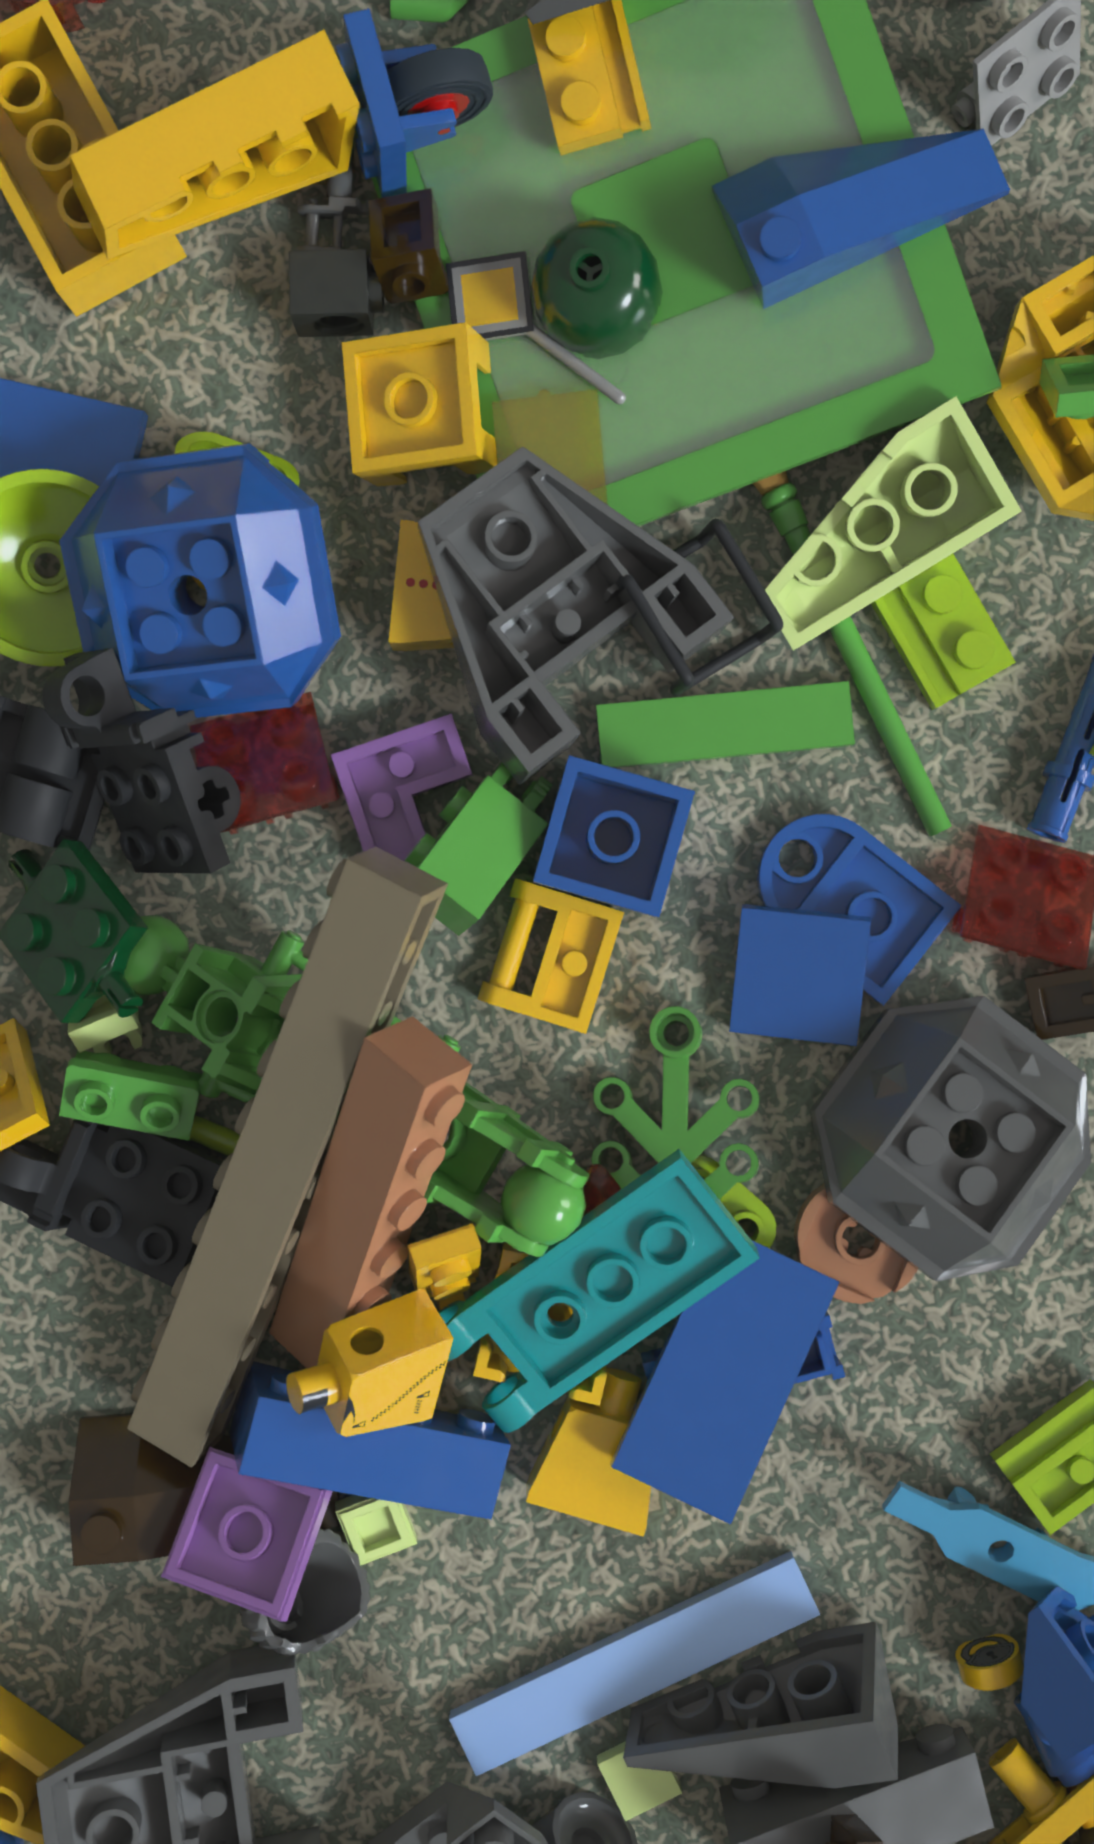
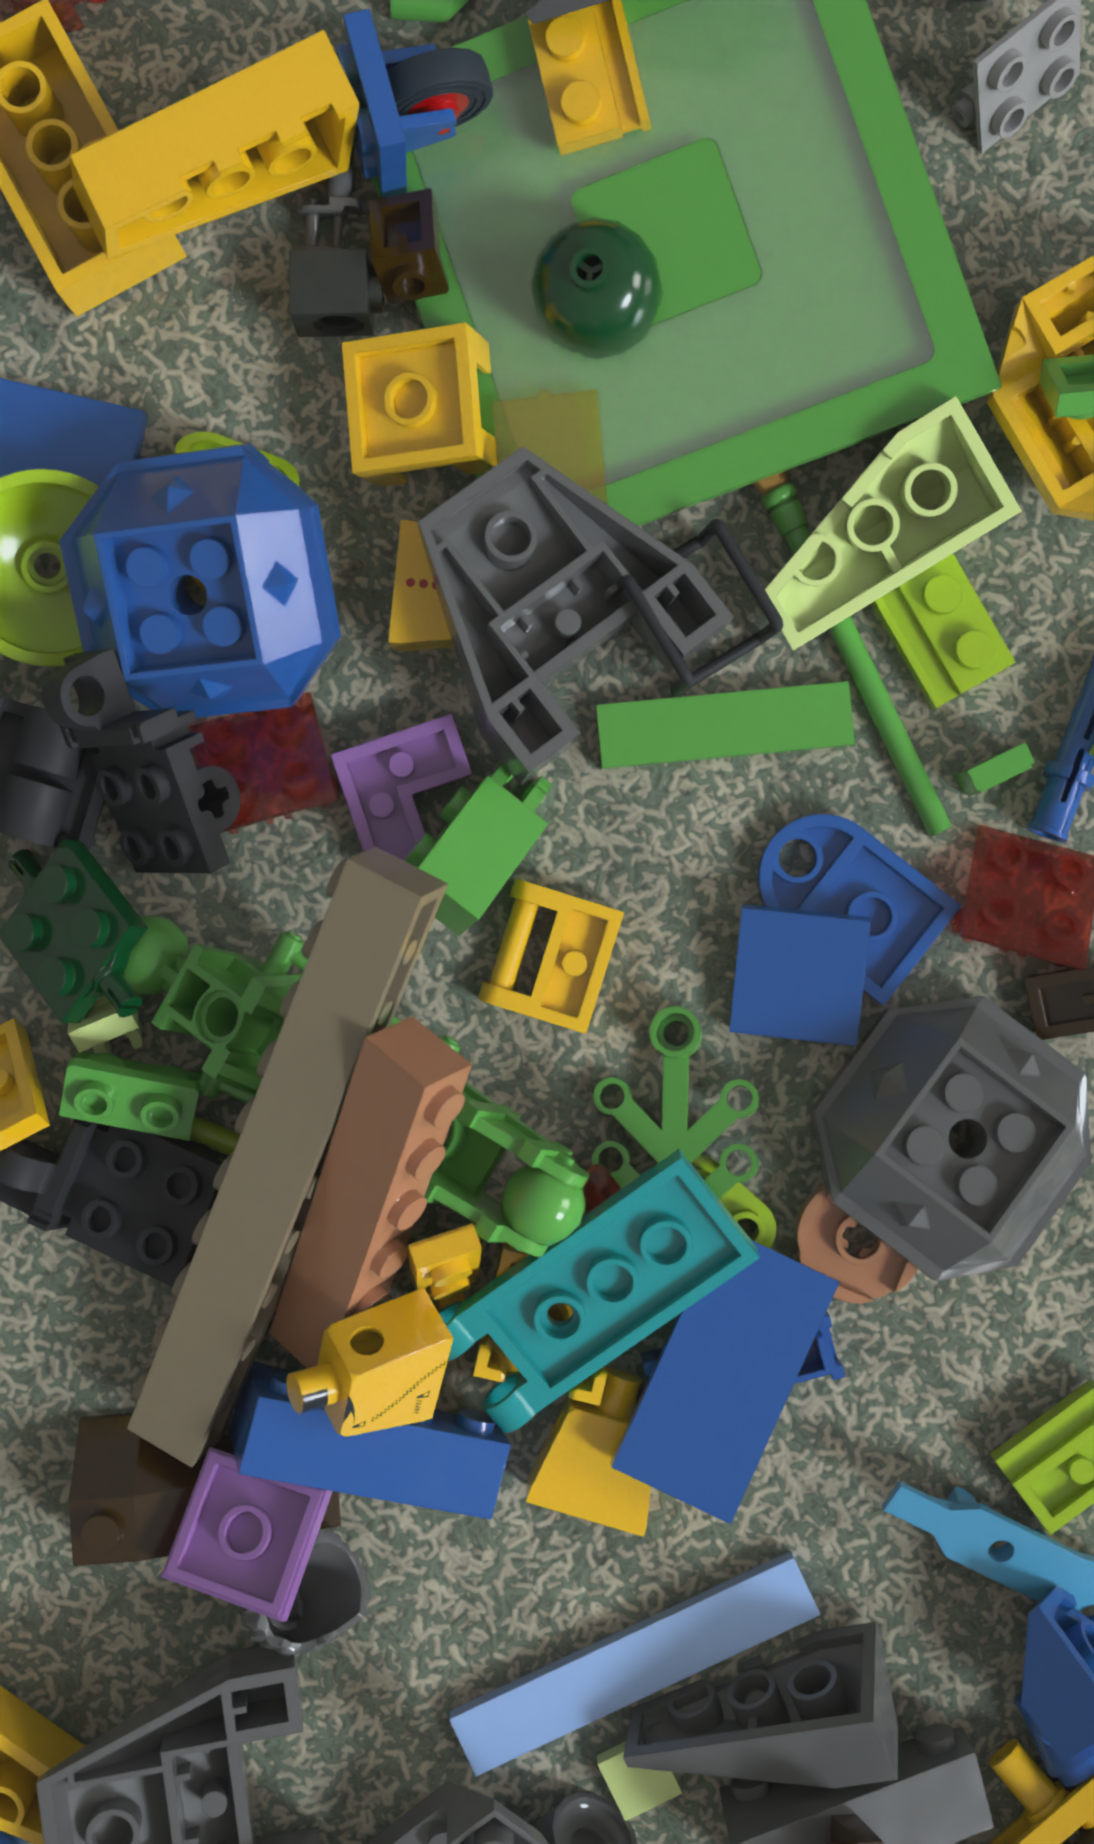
yellowish green tile [335,1495,417,1566] -> none
piece [445,251,626,405] -> none
blue brick [533,755,695,918] -> none
blue wedge [712,129,1010,309] -> none
yellow tile [955,1634,1024,1691] -> none
none -> bright green tile [954,742,1035,796]

